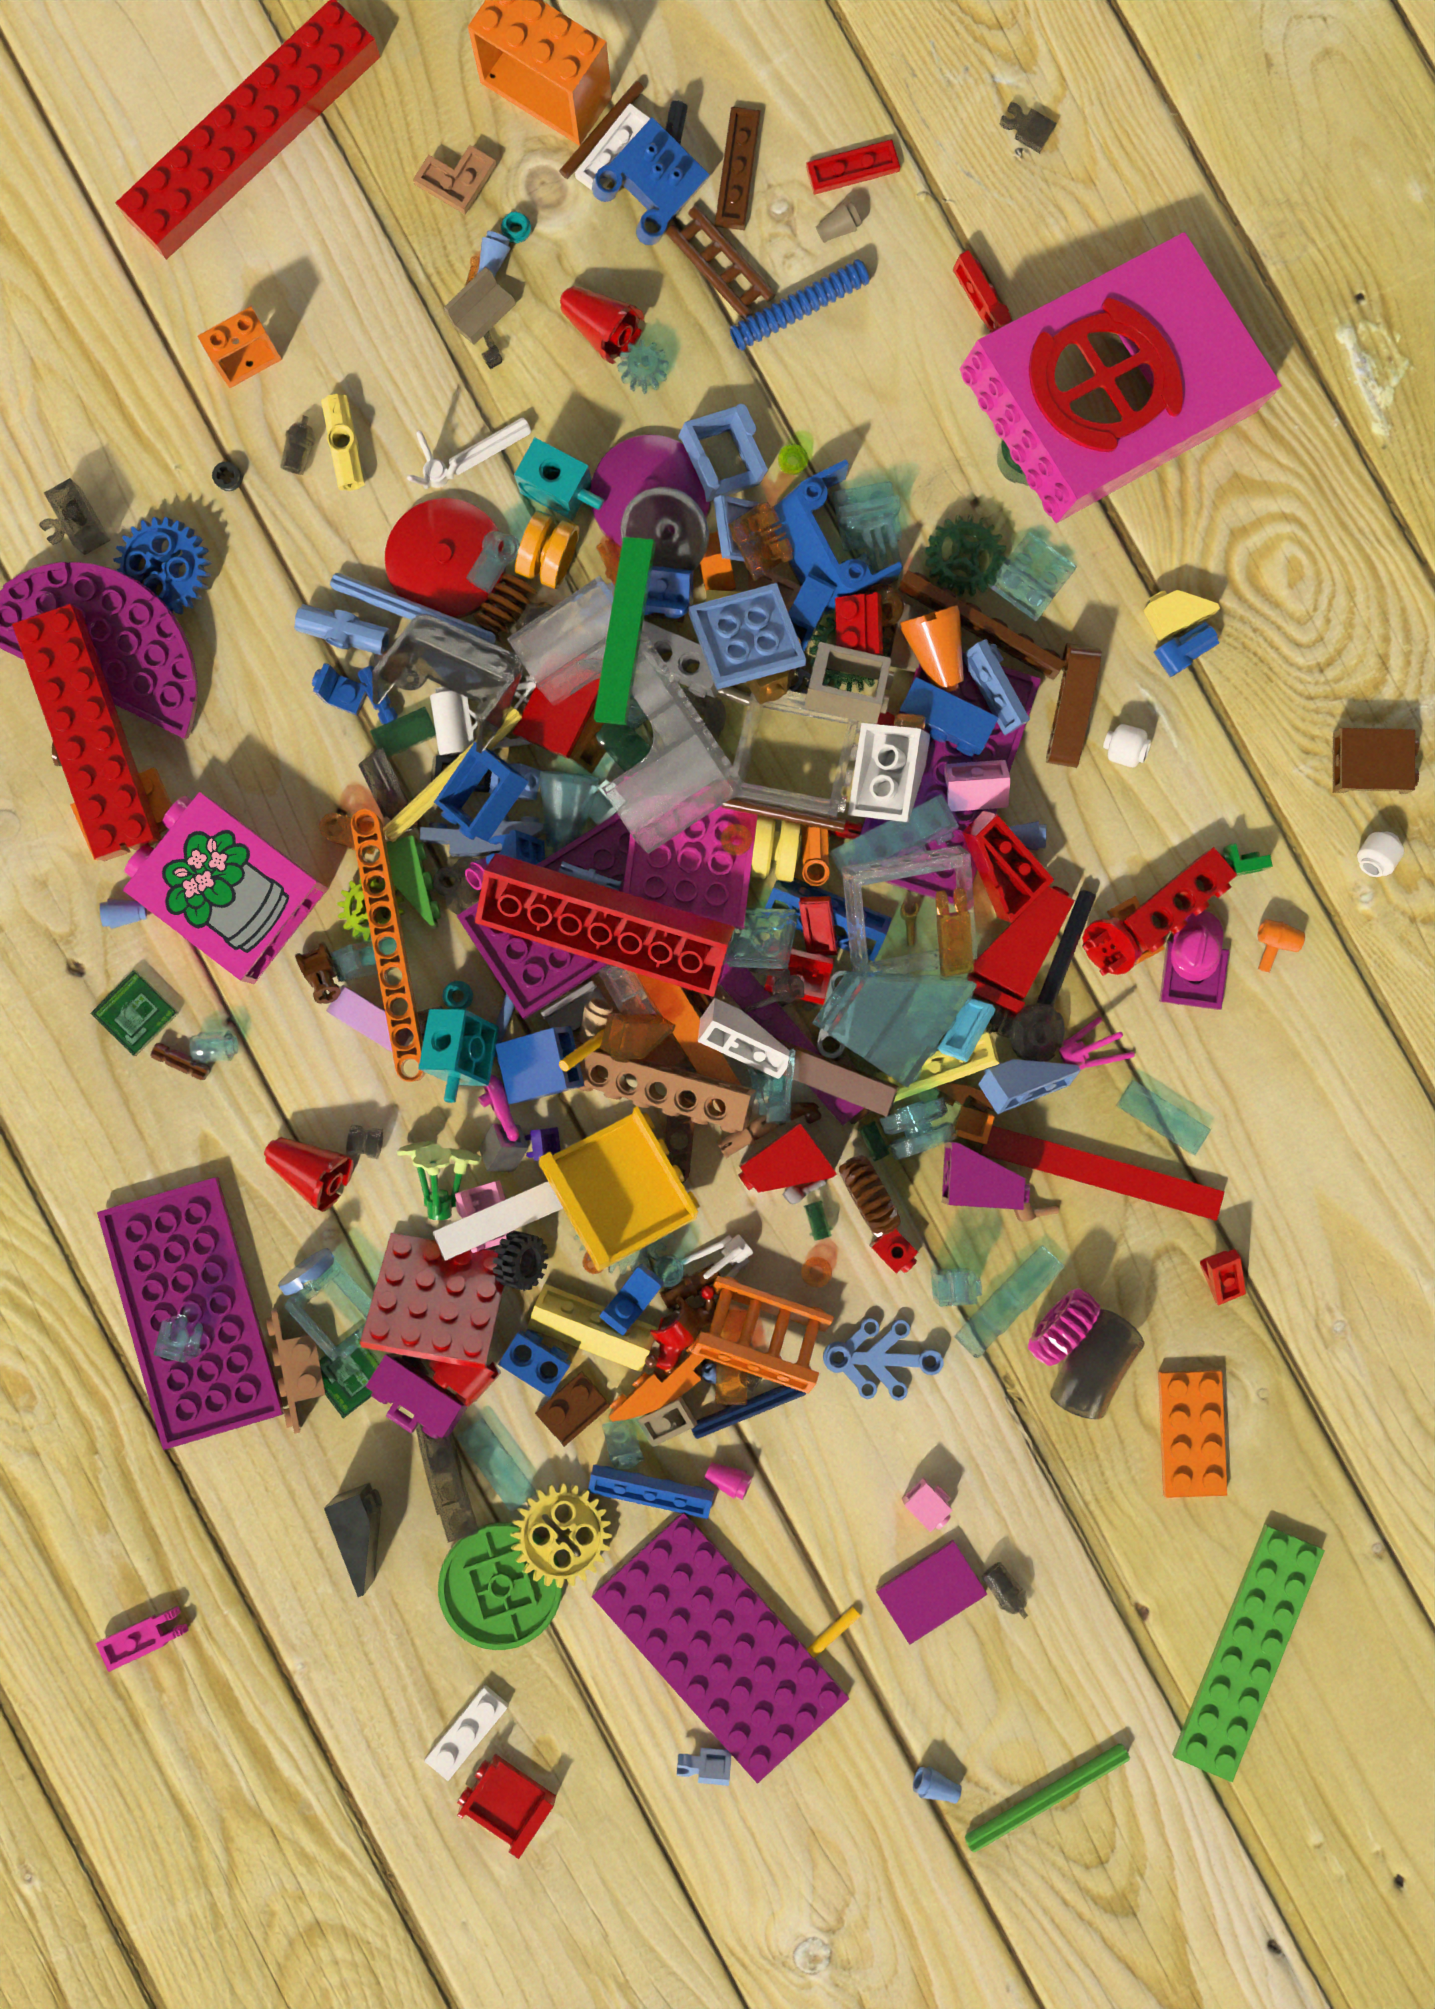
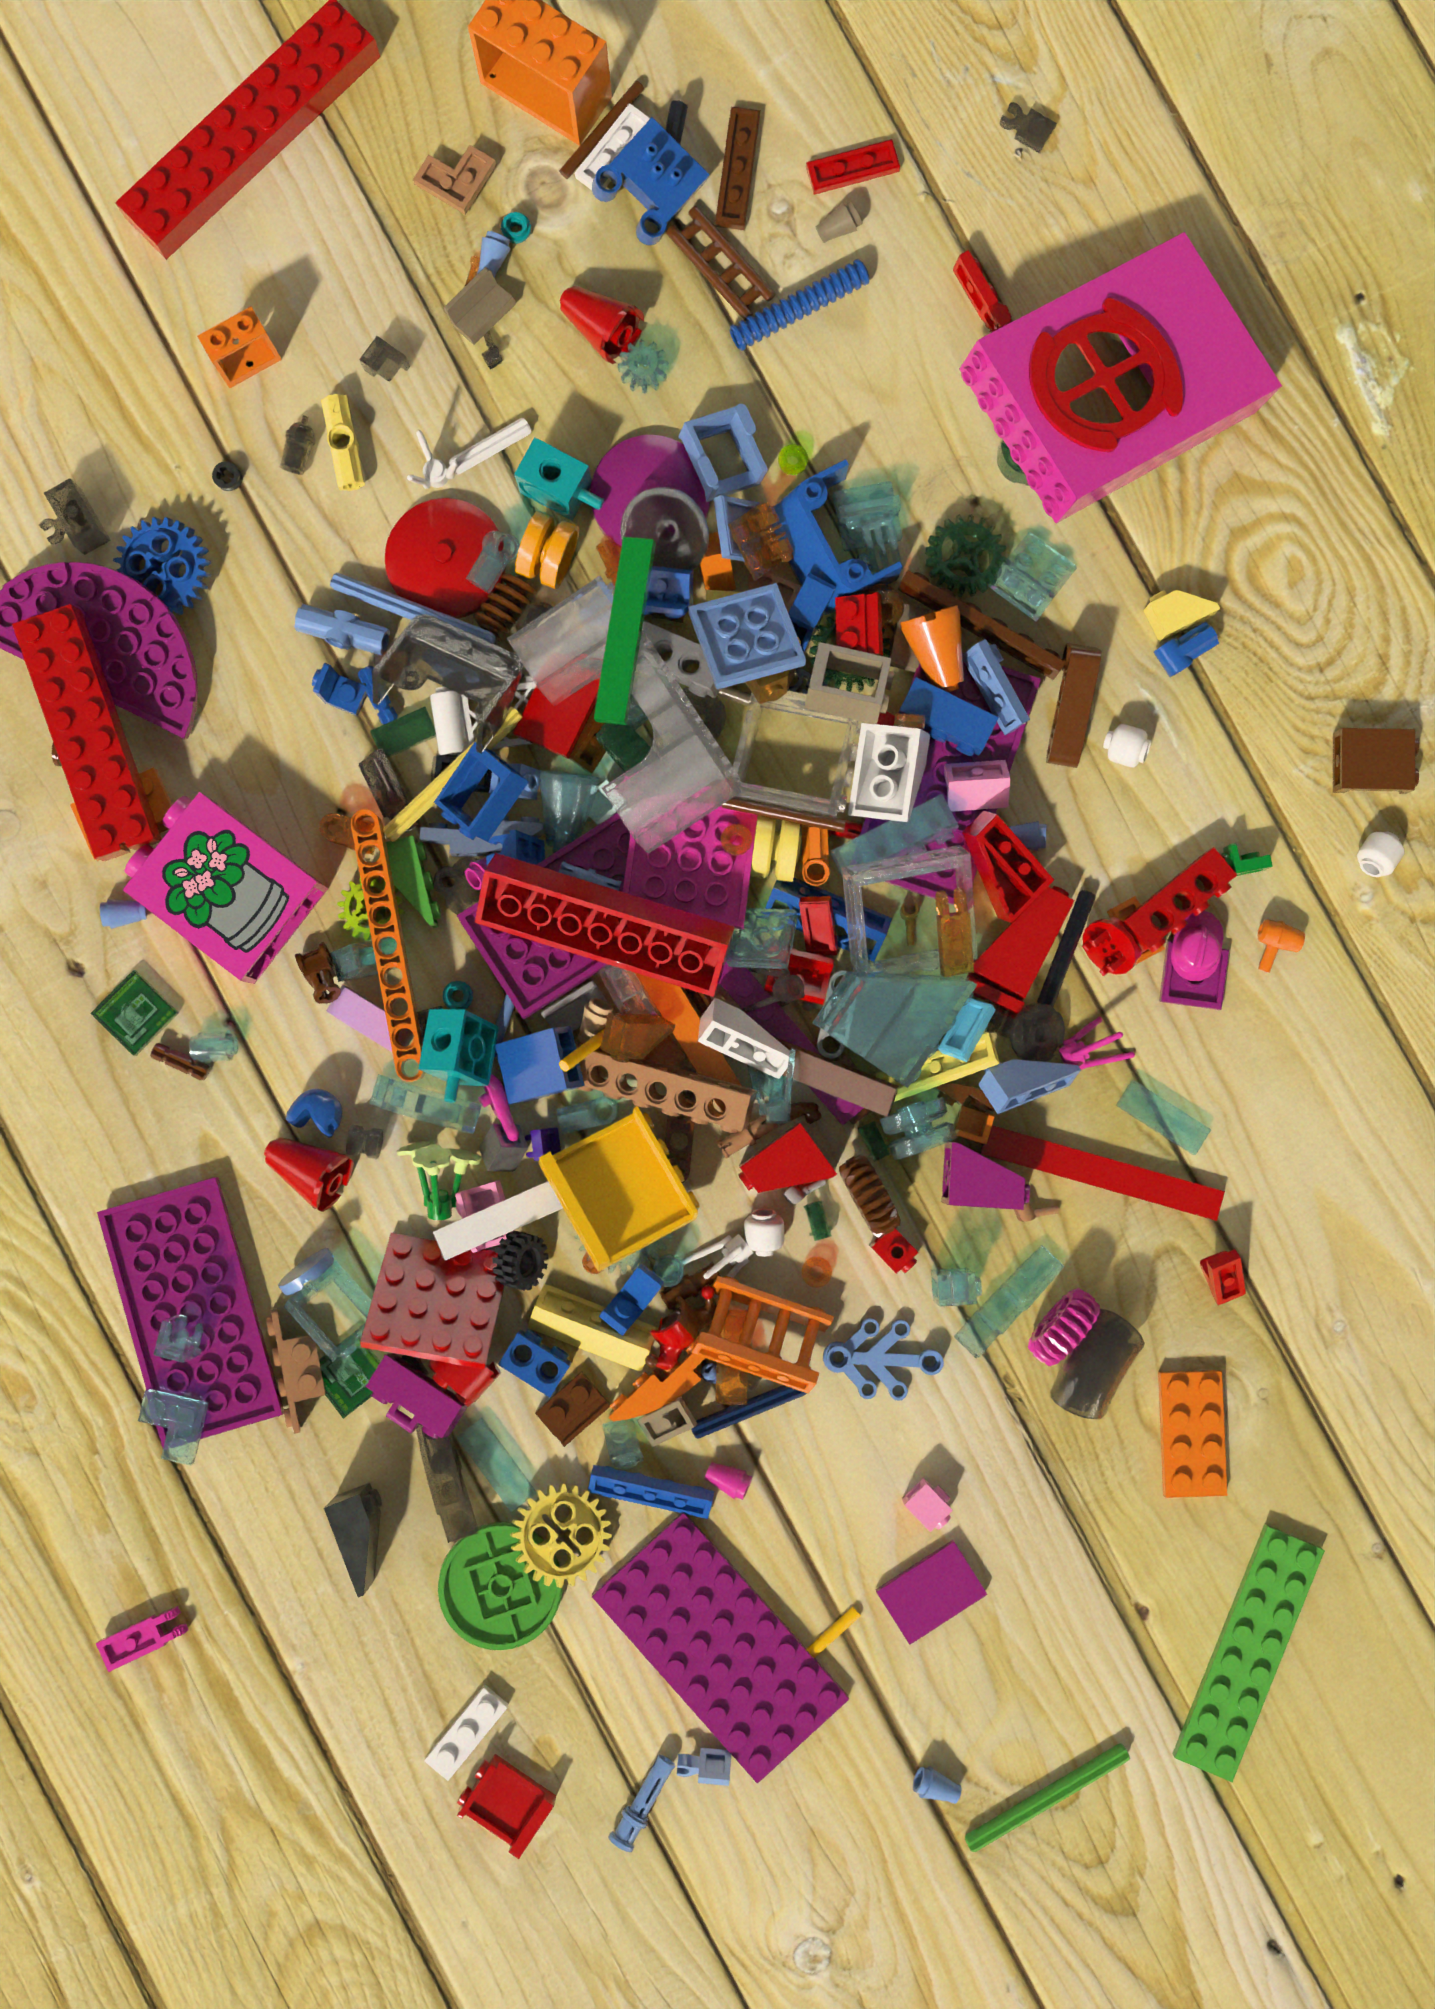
clear smoke piece [981,1562,1028,1619] -> none
none -> clear light blue plate [138,1389,208,1466]
none -> blue helmet [286,1089,342,1138]
none -> clear smoke panel [359,336,410,381]
none -> clear light blue arch [369,1074,482,1134]
none -> clear light blue piece [556,1097,620,1135]
none -> medium blue pin [608,1754,675,1852]
none -> white head [744,1209,785,1257]

